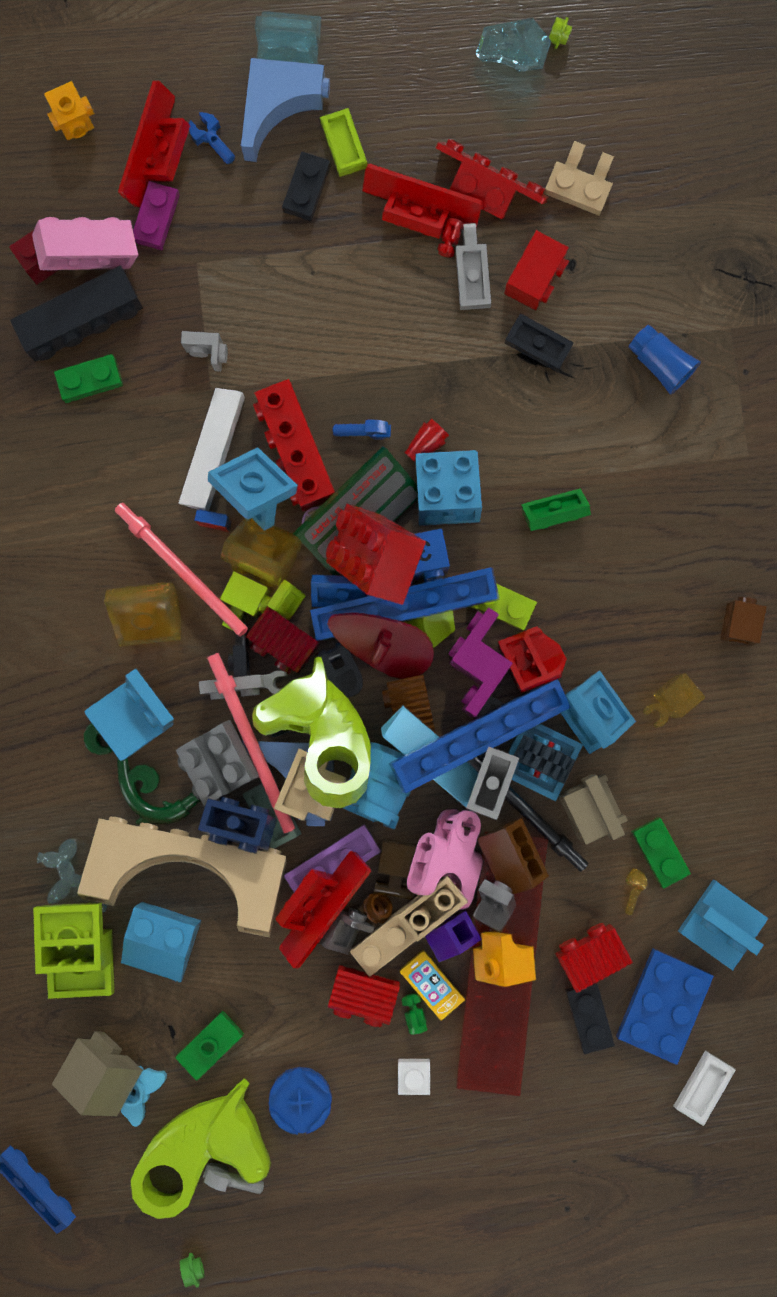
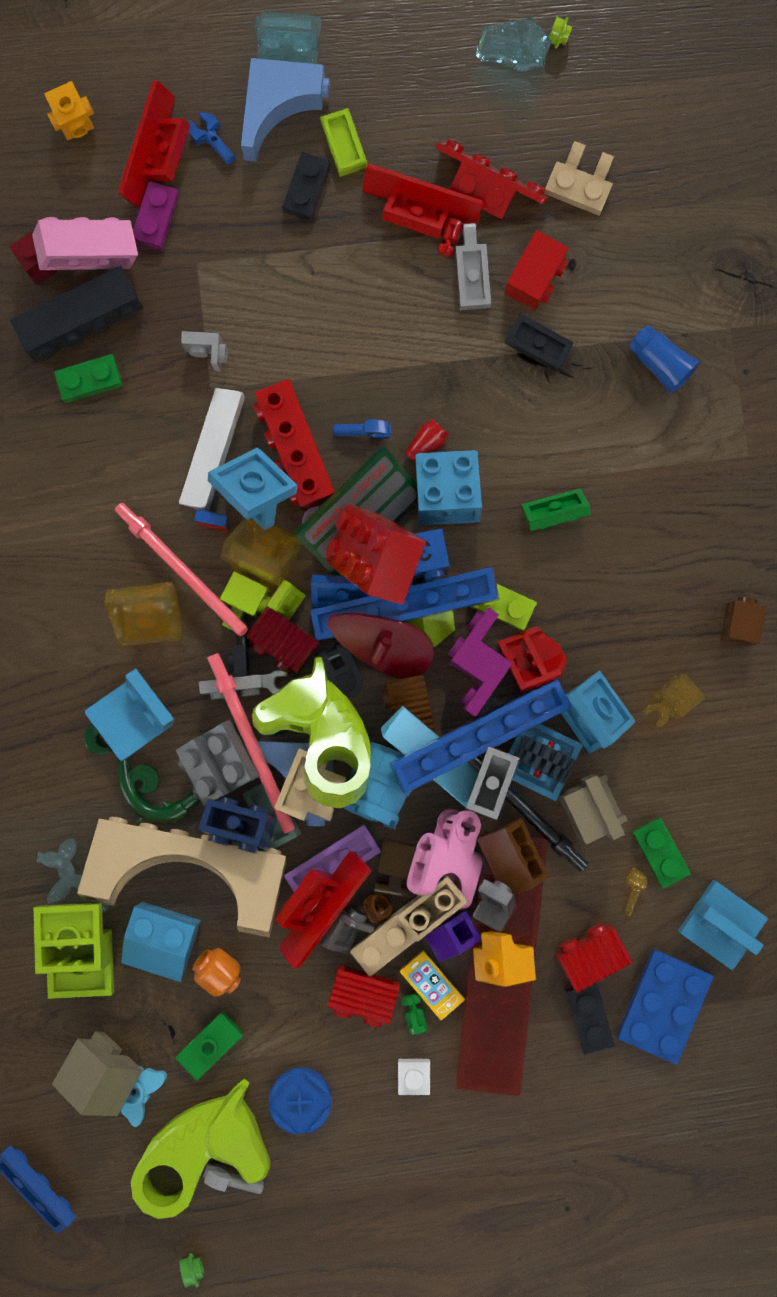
white tile [673,1050,736,1126] -> none
none -> orange head [192,948,241,997]

